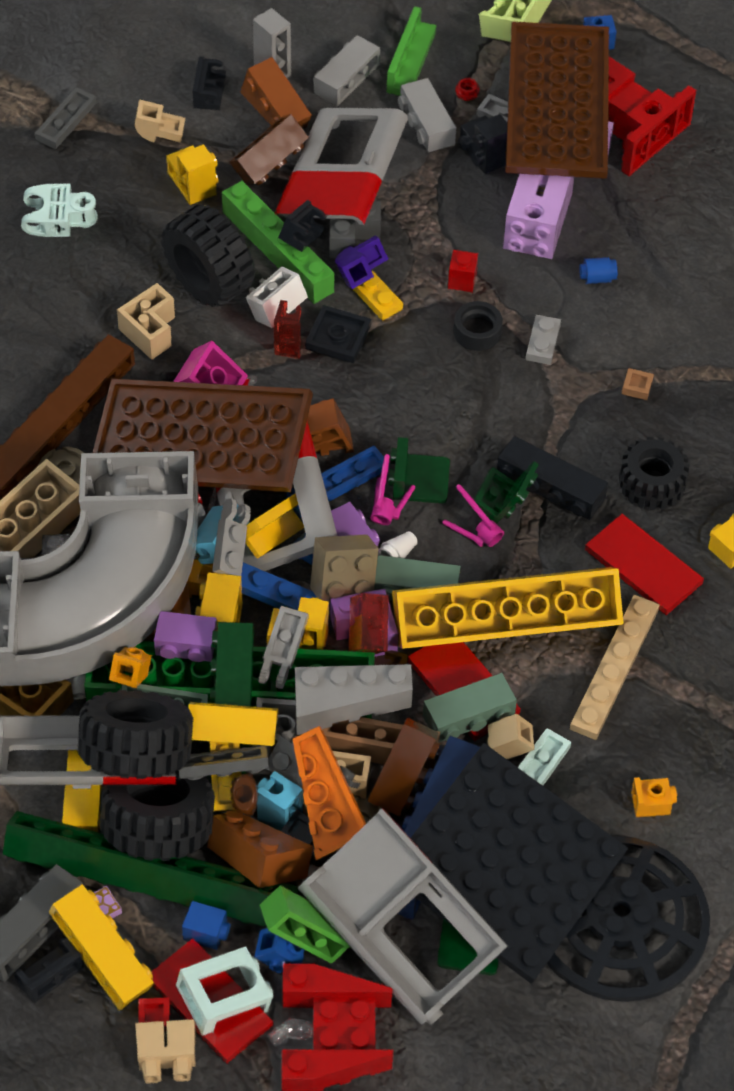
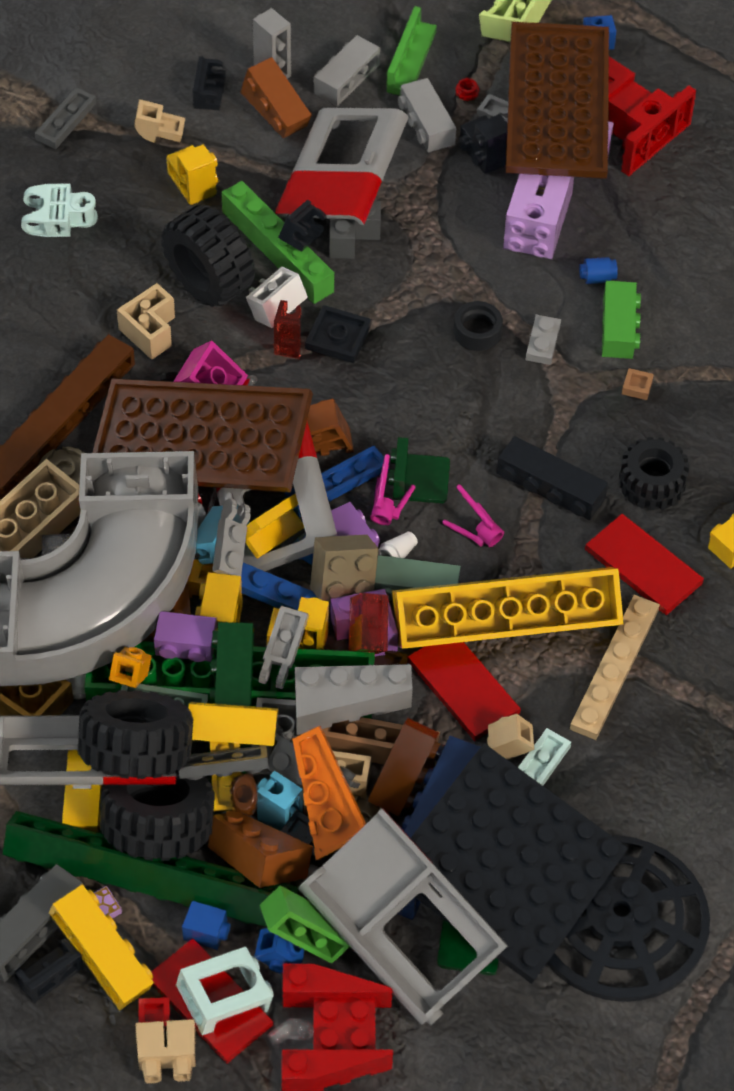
reddish brown brick [229,114,309,186] -> none
dark purple brick [335,236,389,289] -> none
yellow plate [353,271,403,321] -> none
sand green brick [423,673,517,742] -> none
red brick [448,250,478,292] -> none
dark green bracket [469,461,539,524] -> none
light orange brick [631,777,677,817] -> none
none -> bright green brick [602,281,641,359]

